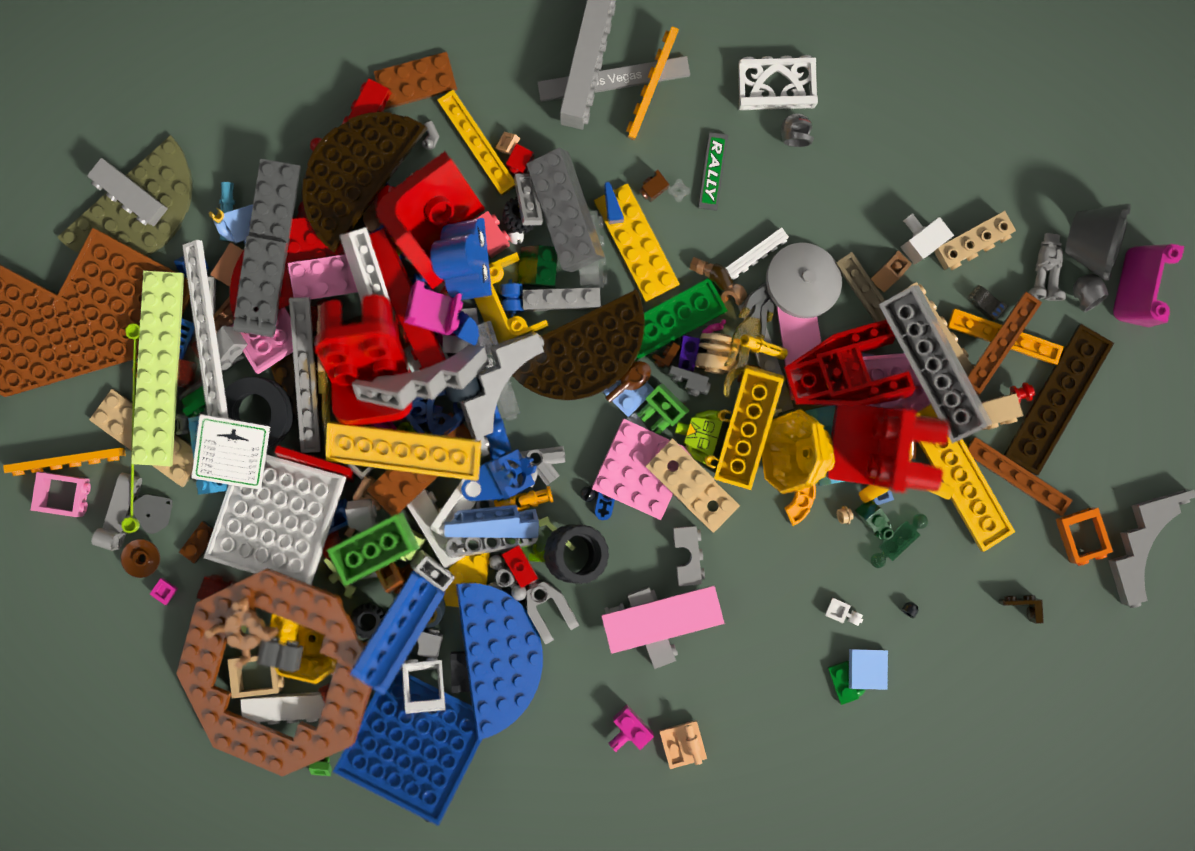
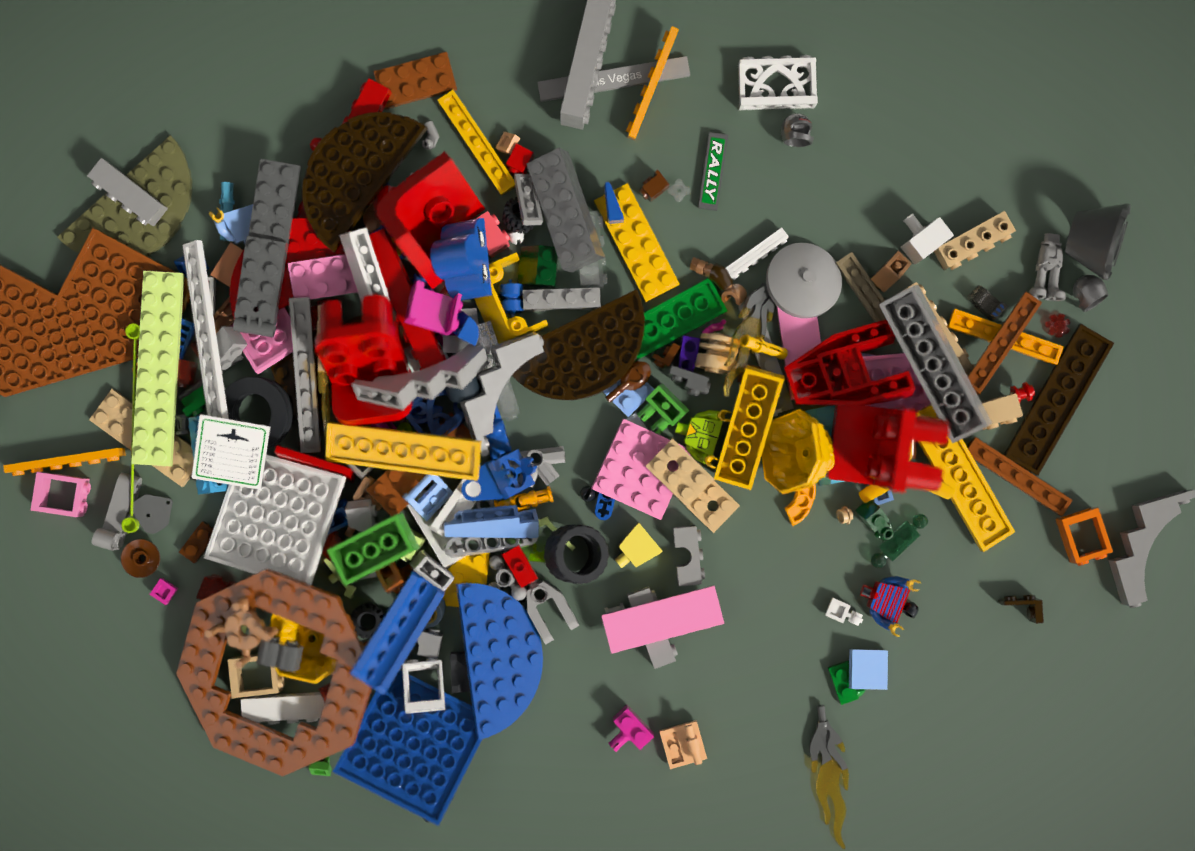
dark pink windscreen [1113,244,1184,327] -> none
none -> light blue plate [402,474,453,521]
none -> light yellow torso [615,522,663,568]
none -> piece [809,705,849,849]
none -> torso [860,576,921,637]
none -> clear red plant [1045,314,1070,338]

